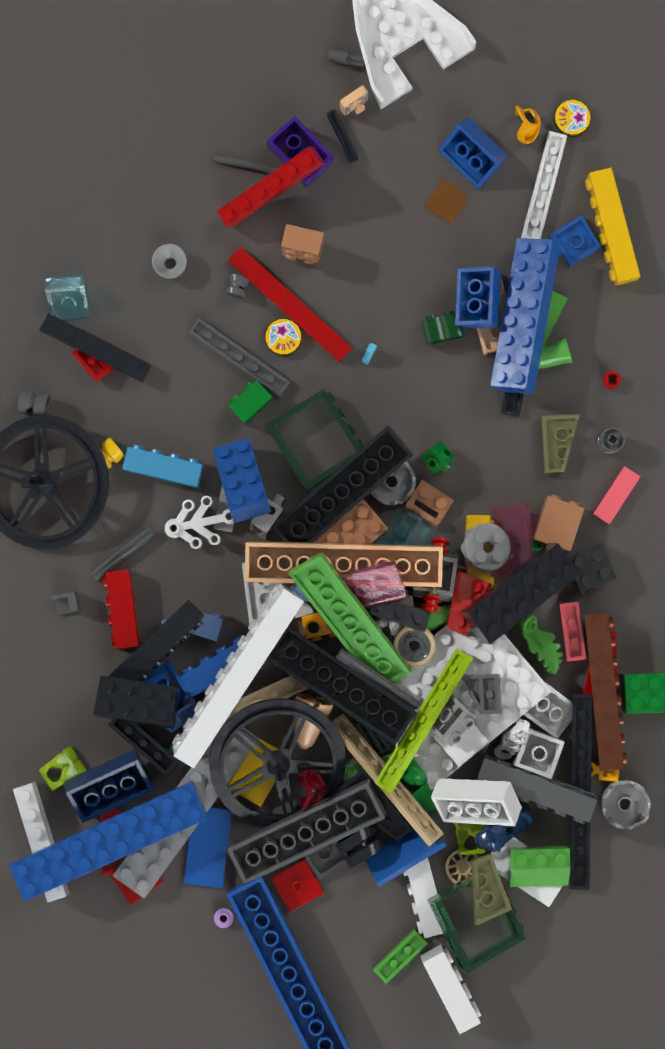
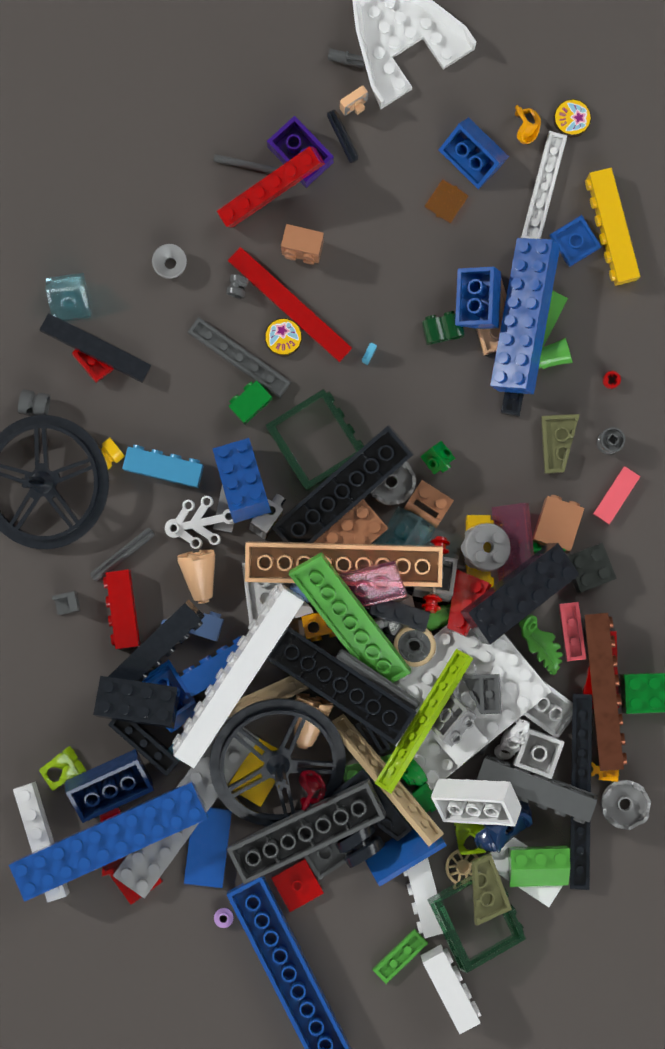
none -> light nougat cone [177,549,215,604]

